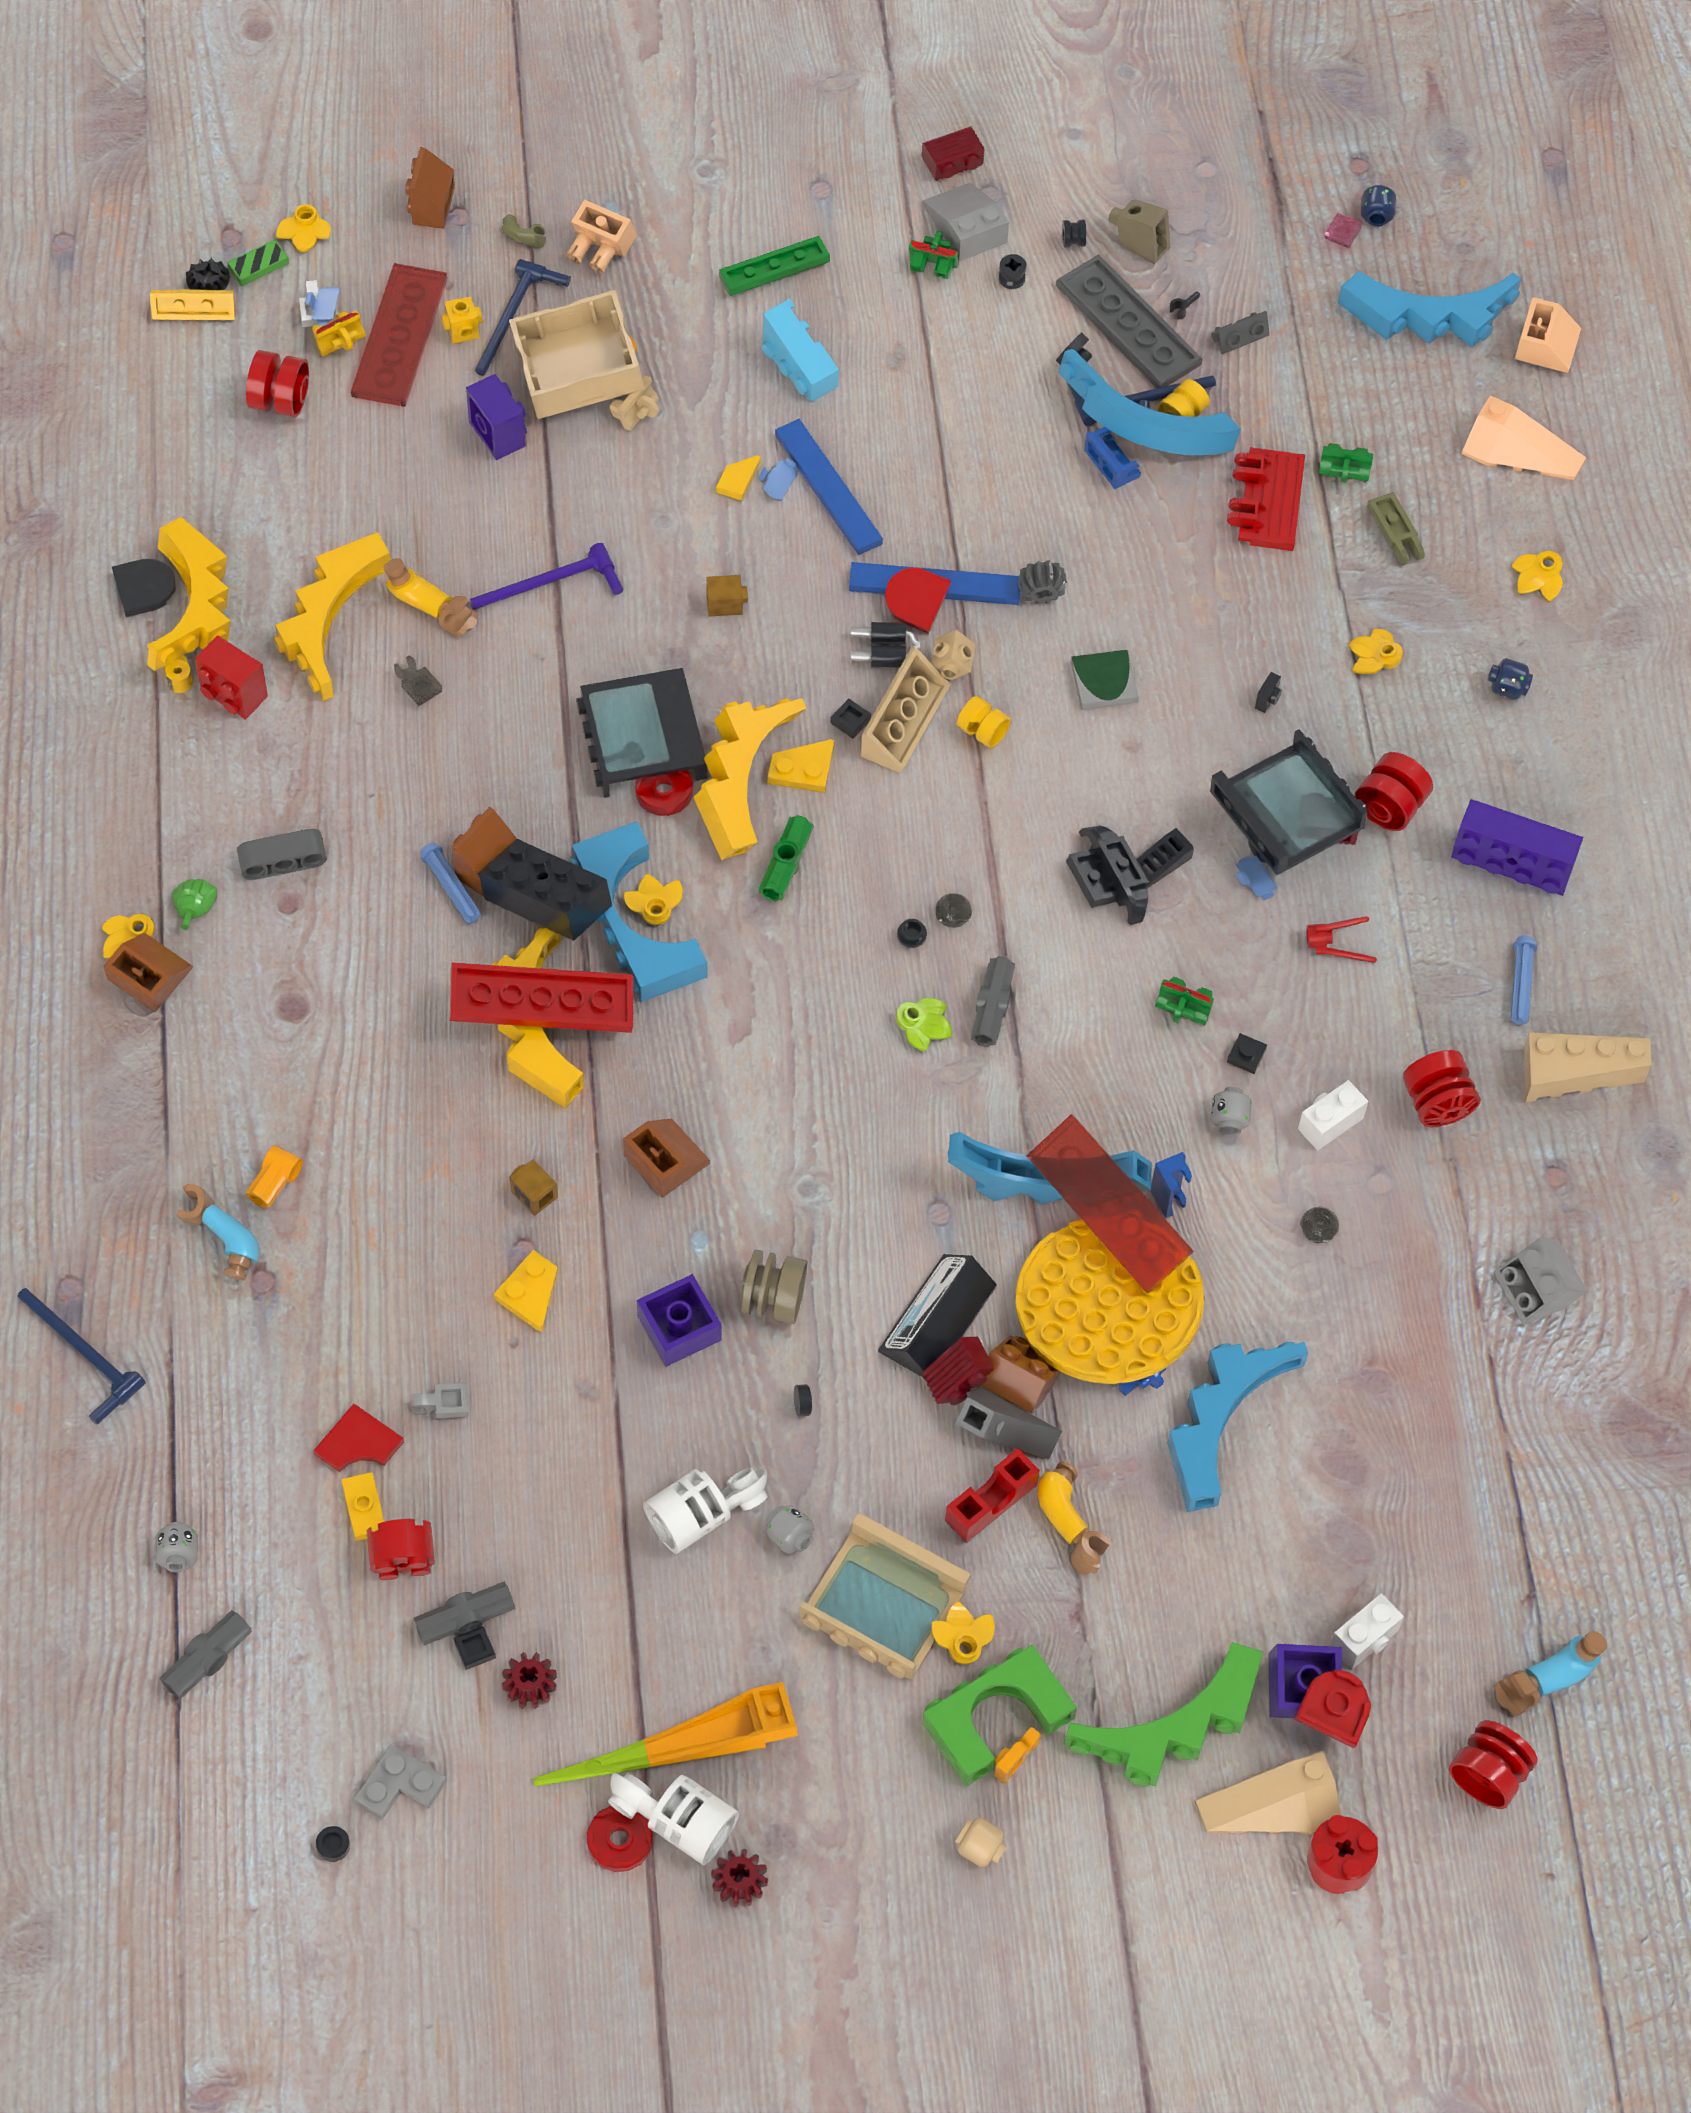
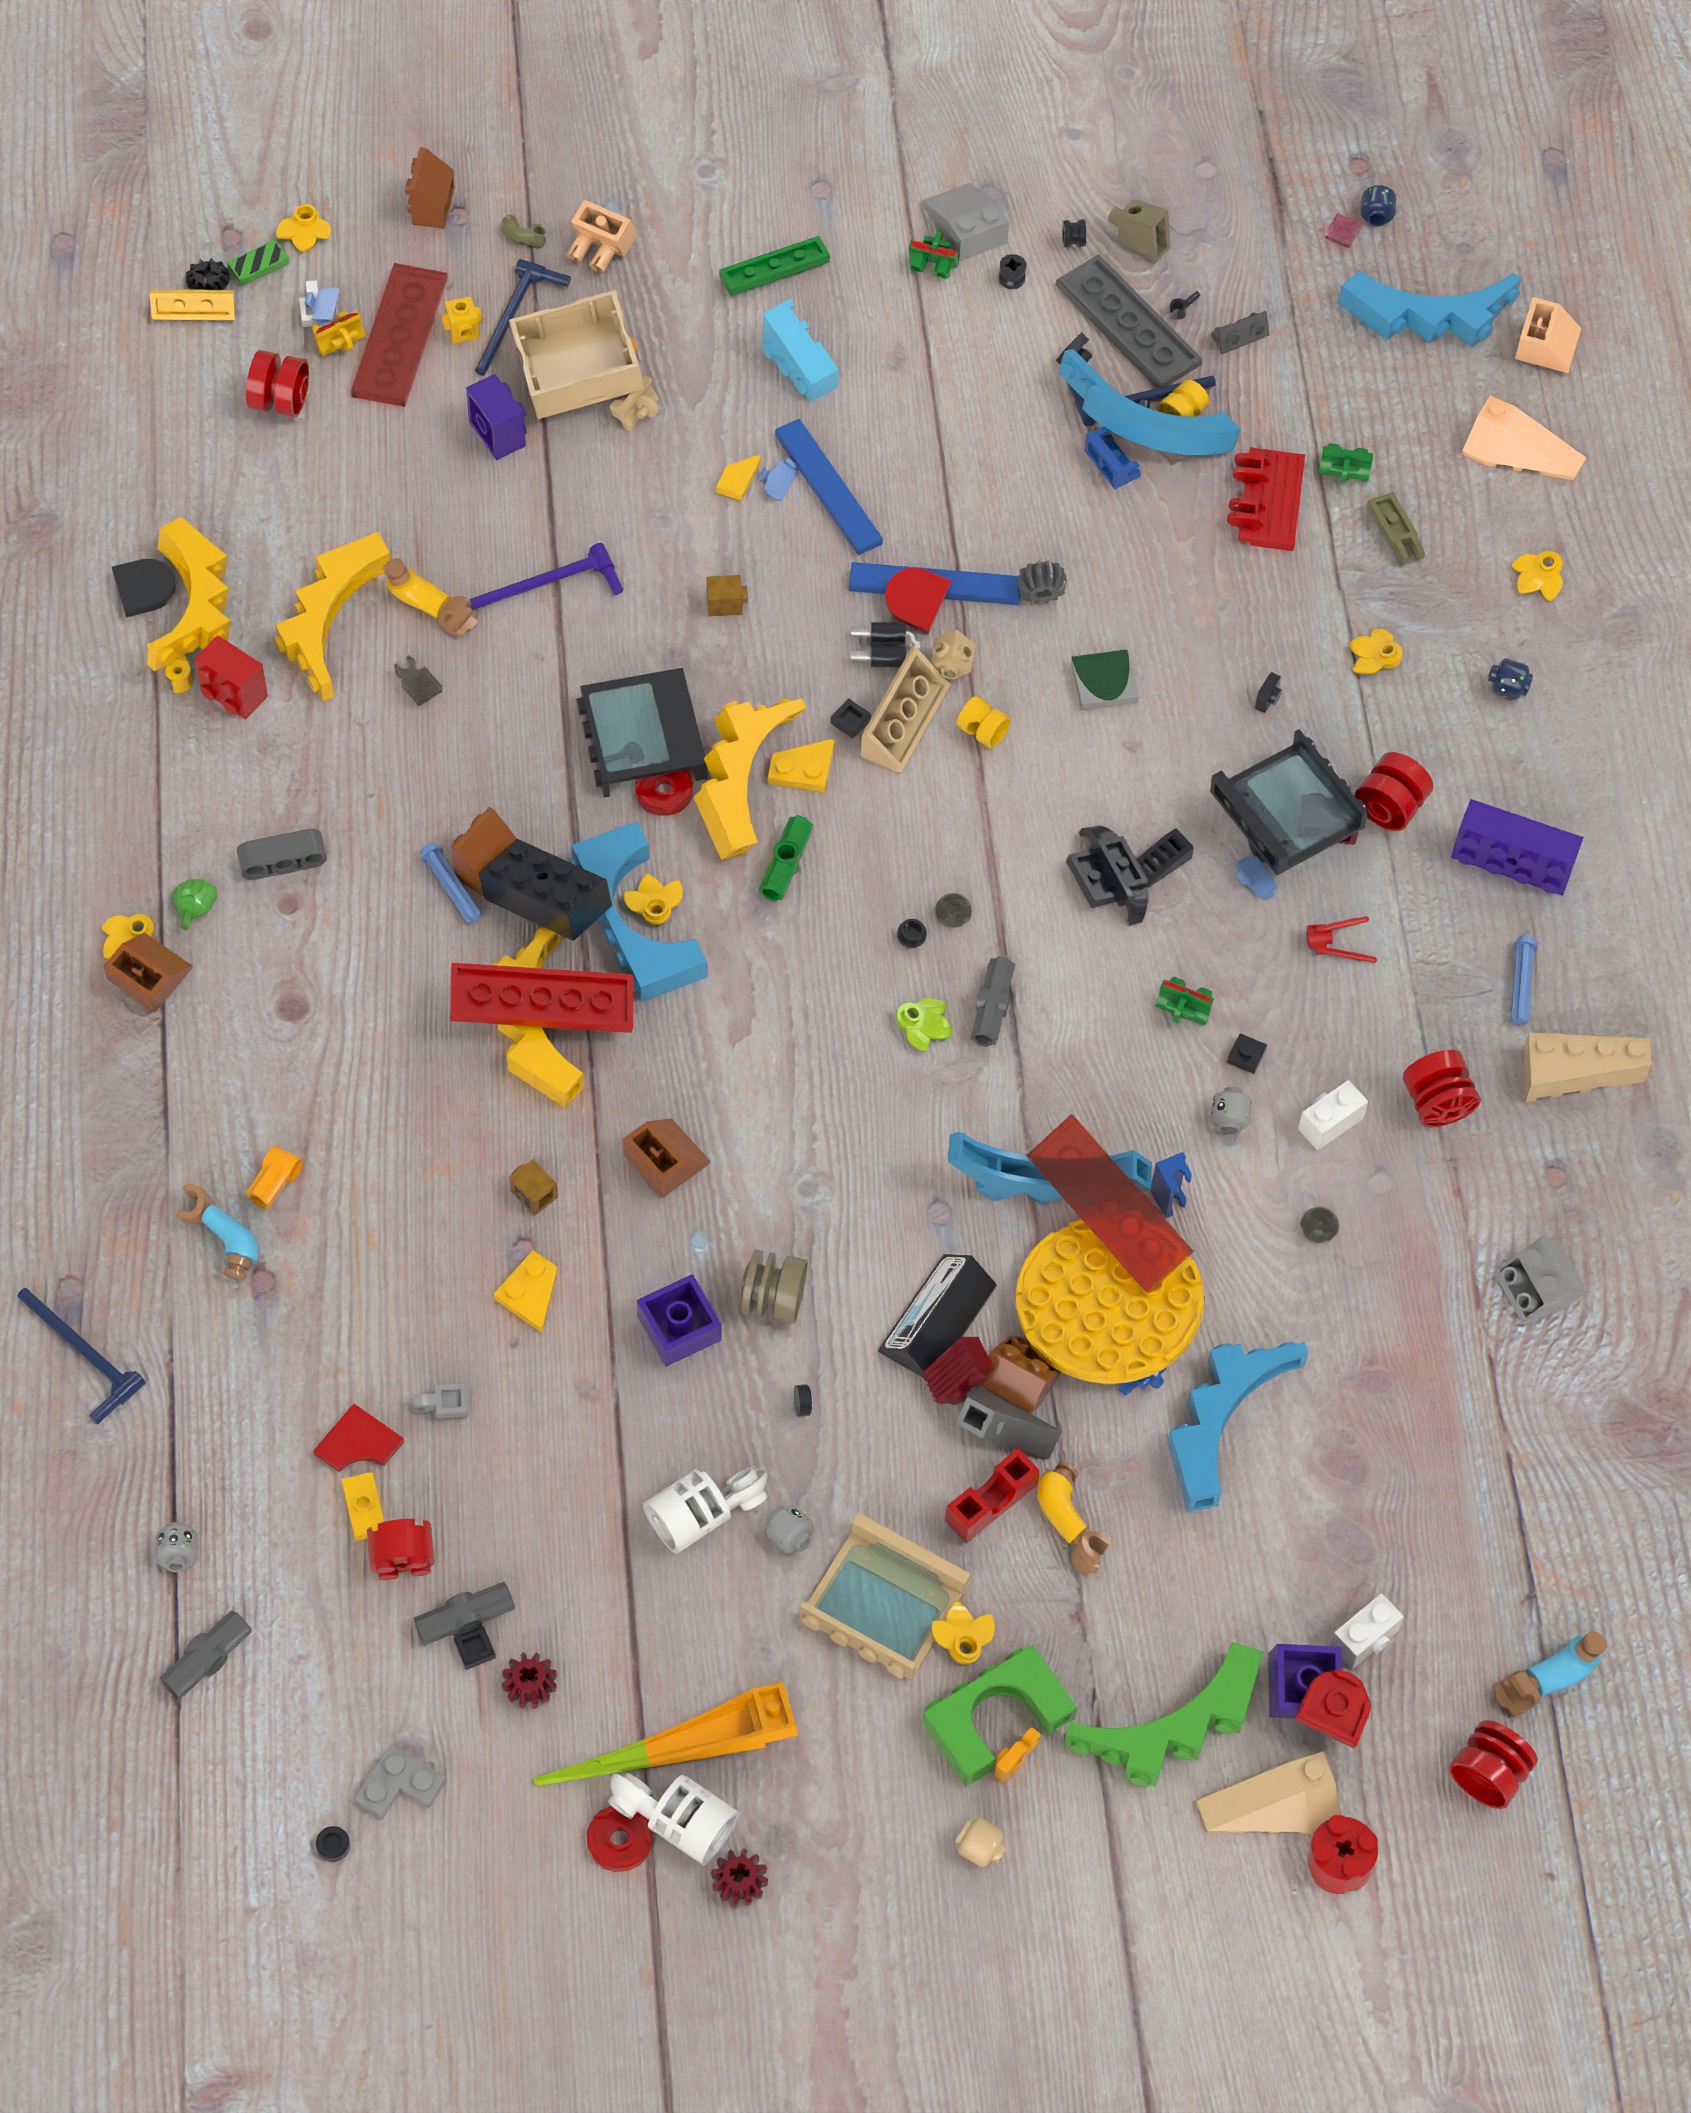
dark red brick [921,126,985,181] -> none

